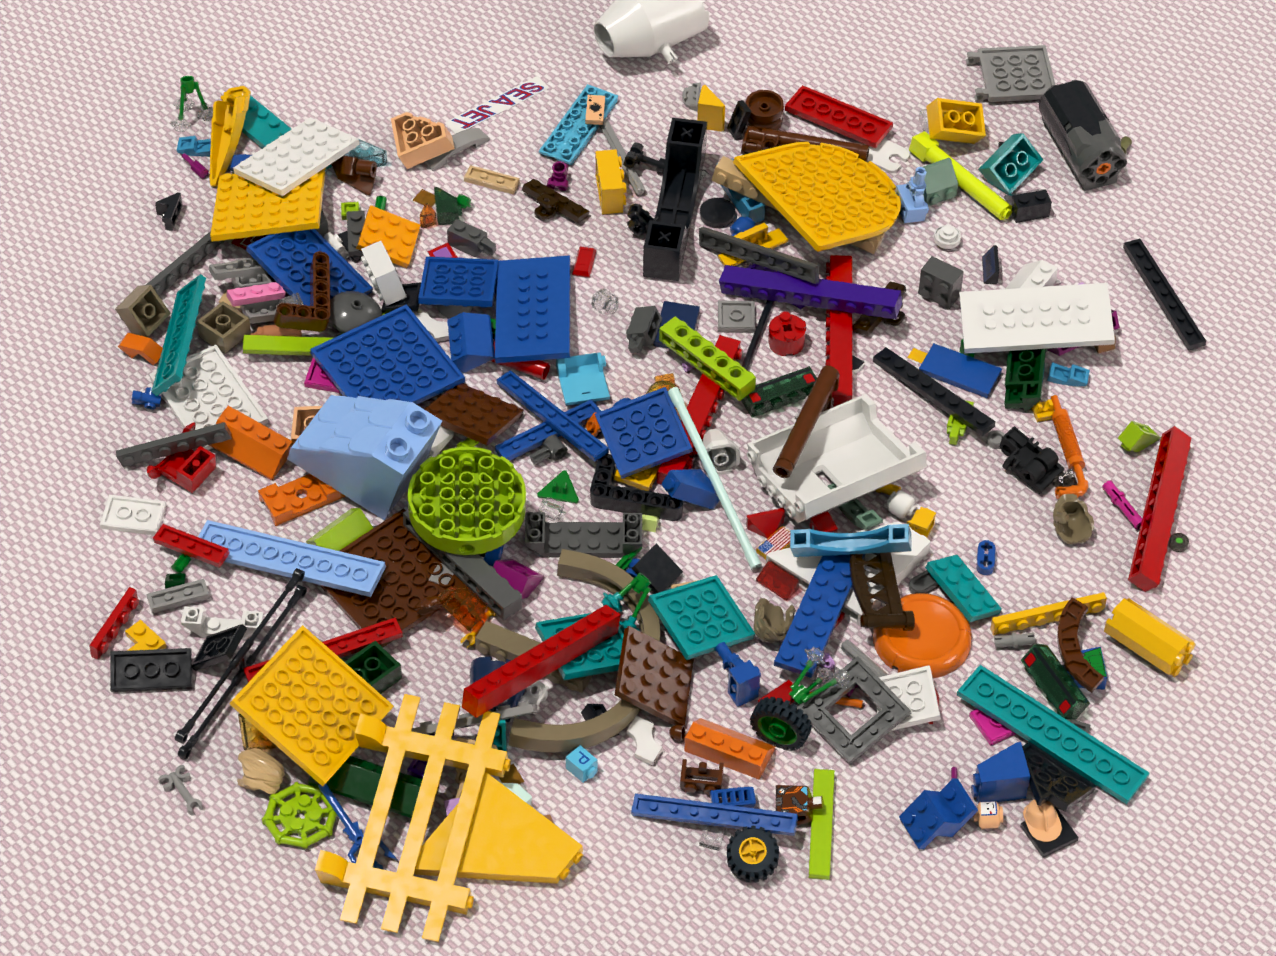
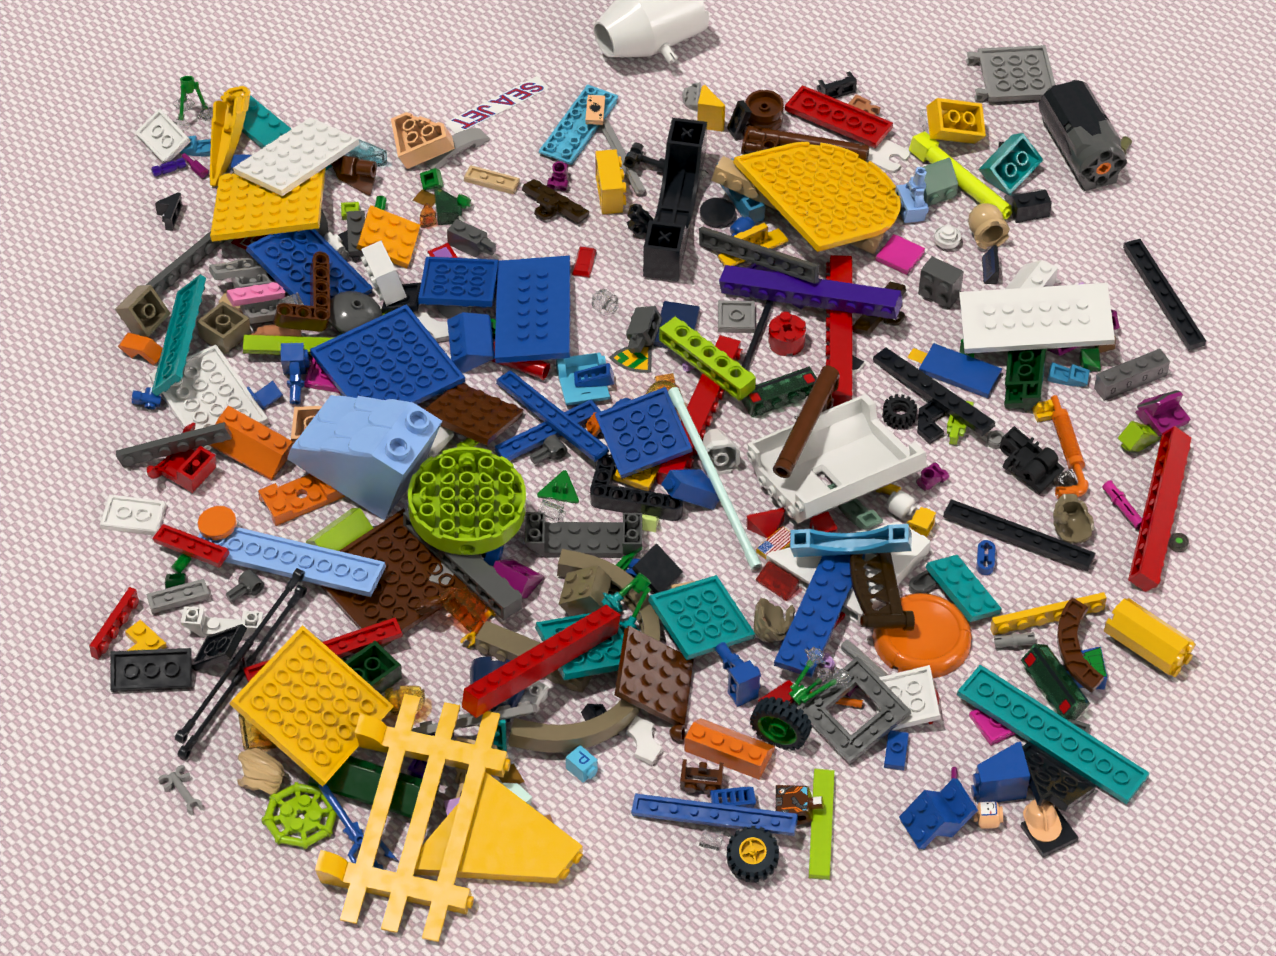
none -> white tile [135,108,191,163]
none -> dark purple axle [151,158,186,177]
none -> orange tile [197,506,237,540]
none -> dark grey axle [226,569,265,602]
none -> blue bracket [247,381,283,410]
none -> blue brick [281,343,310,405]
none -> clear yellow cylinder [384,686,425,716]
none -> green slope [420,168,444,190]
none -> dark tan brick [559,565,612,616]
none -> blue slope [574,363,615,387]
none -> sticker [609,344,652,373]
none -> black hinge [817,71,857,98]
none -> nougat plate [848,94,881,115]
none -> dark pink tile [876,234,925,275]
none -> black tyre [882,394,917,430]
none -> blue plate [884,730,909,770]
none -> magenta plate [916,462,950,491]
none -> black tile [917,401,945,444]
none -> black plate [943,499,1096,571]
none -> tan tile [968,203,1010,249]
none -> green slope [1079,348,1101,372]
none -> flat silver brick [1094,349,1170,401]
none -> magenta piece [1135,390,1191,437]

